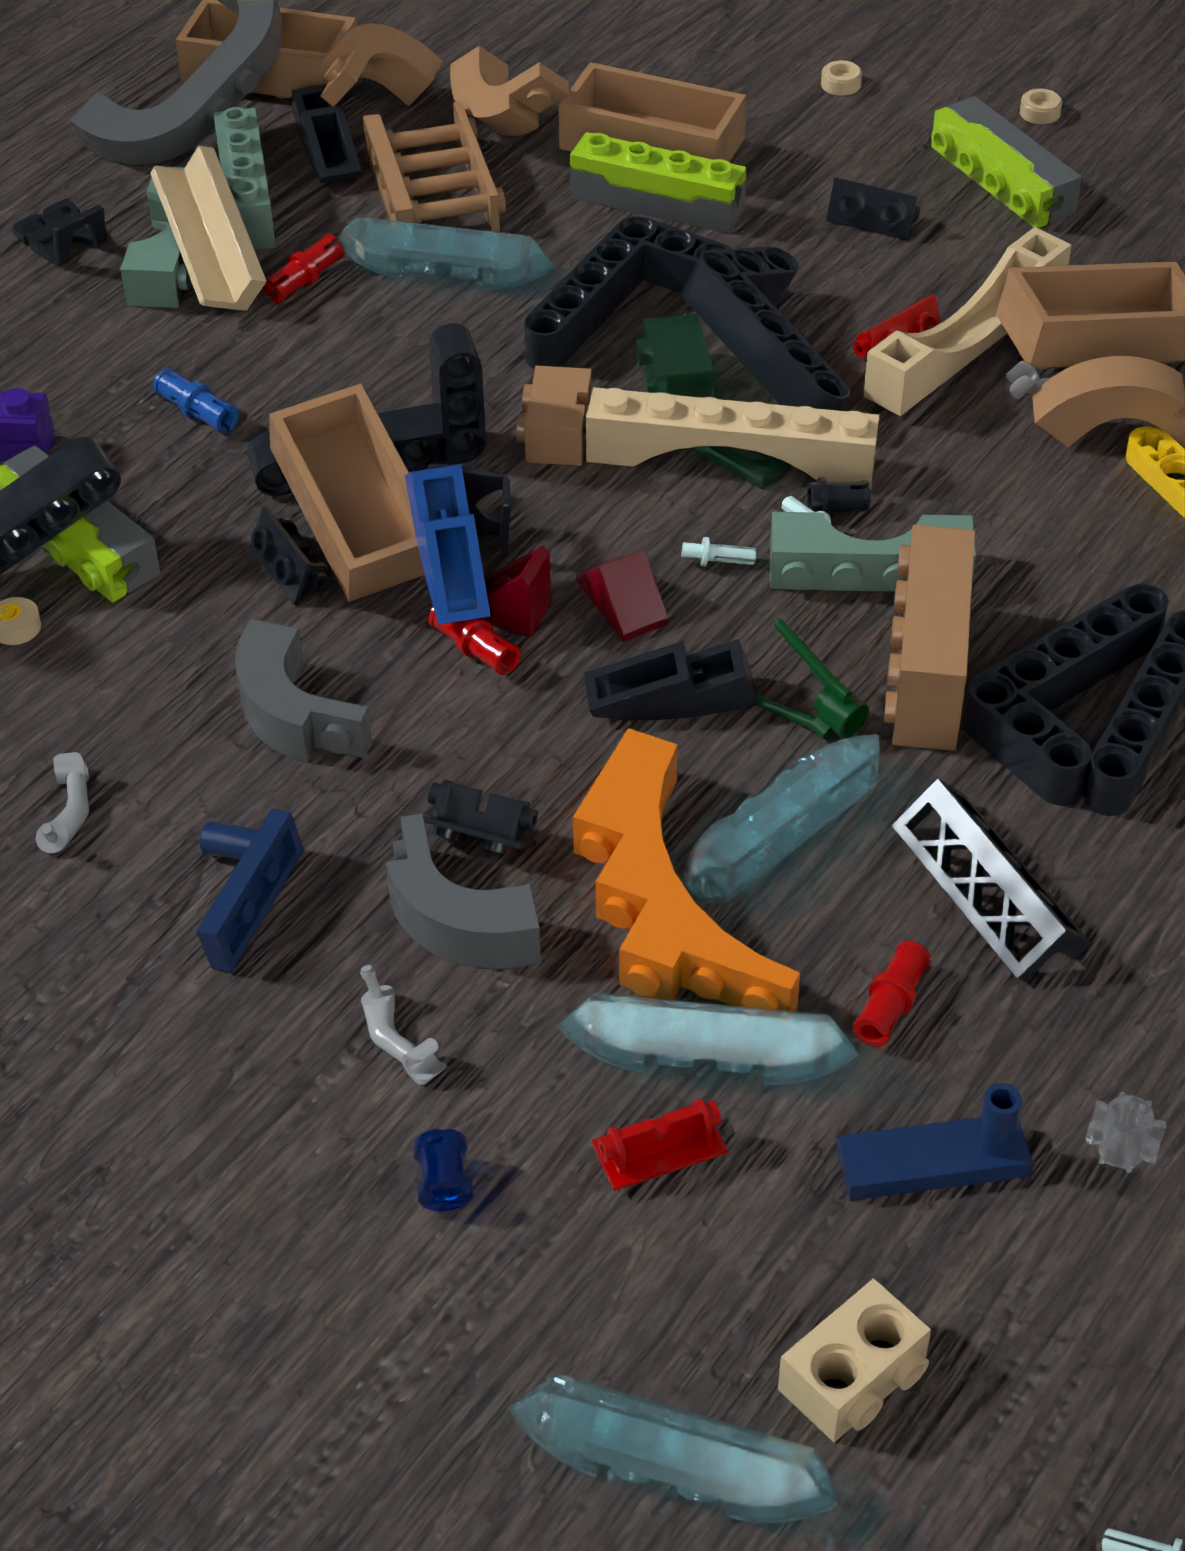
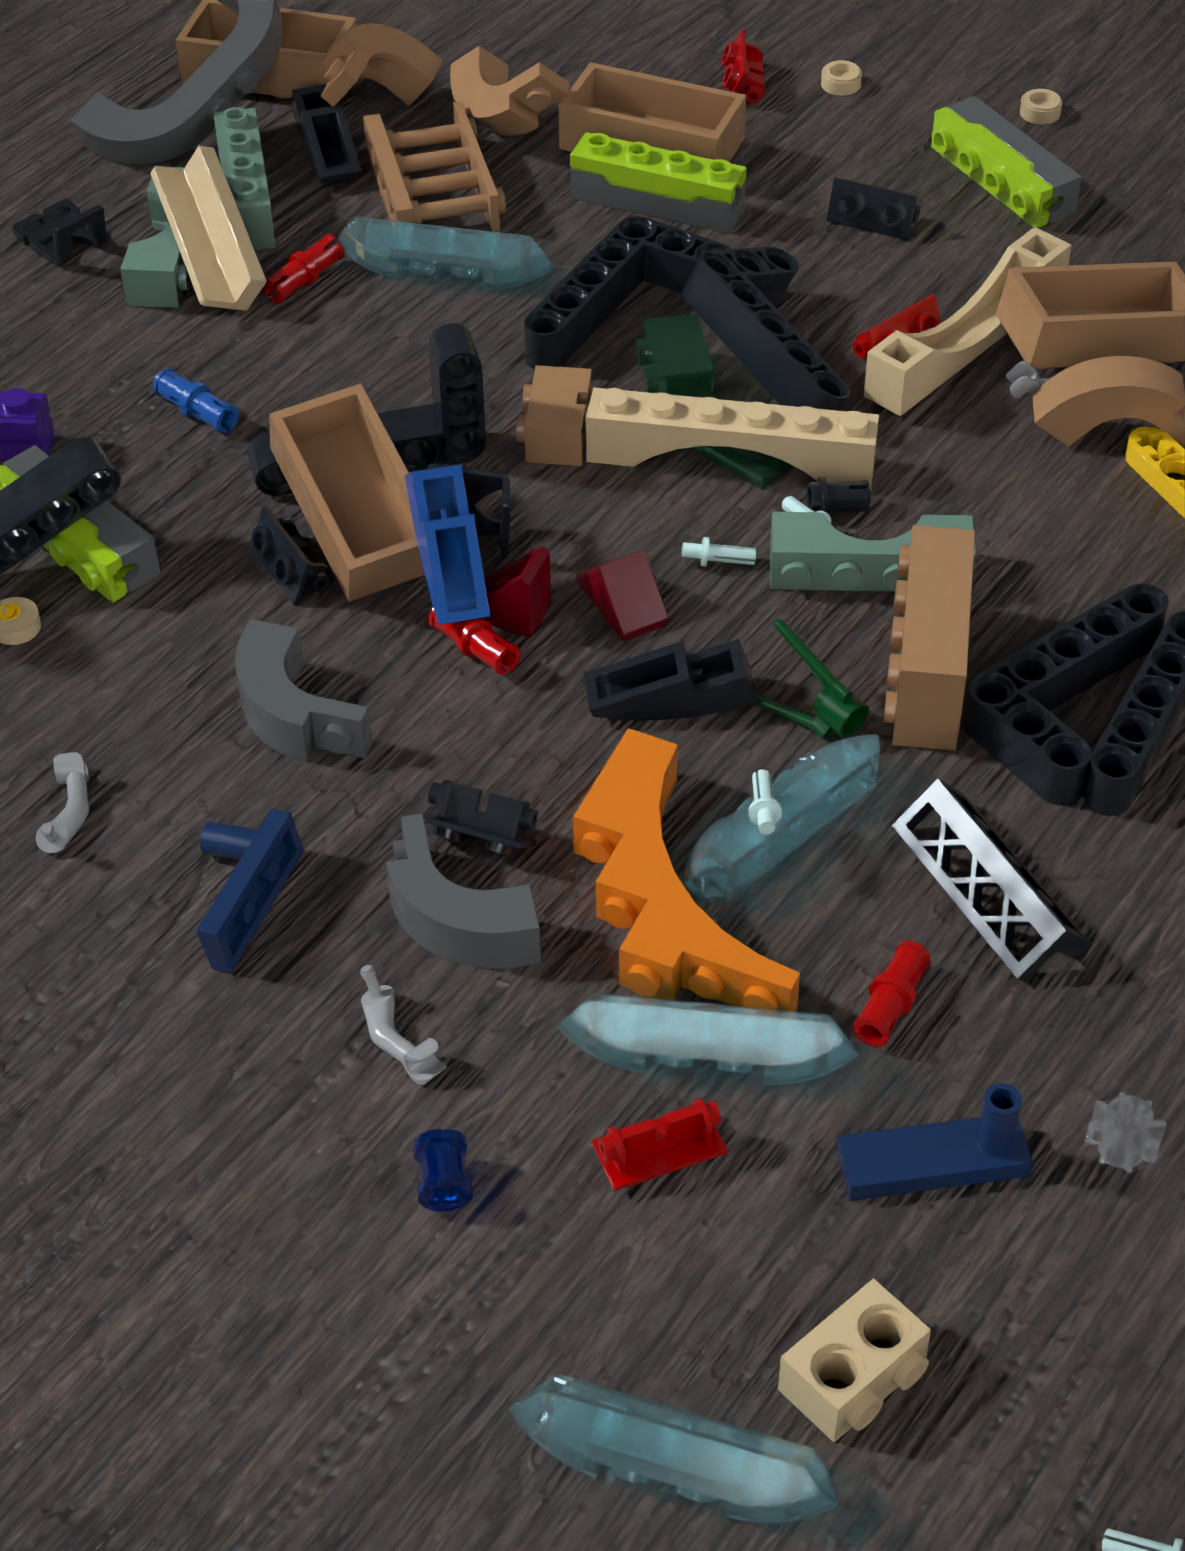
none -> red hinge [721,29,765,103]
none -> light aqua piece [748,770,782,835]

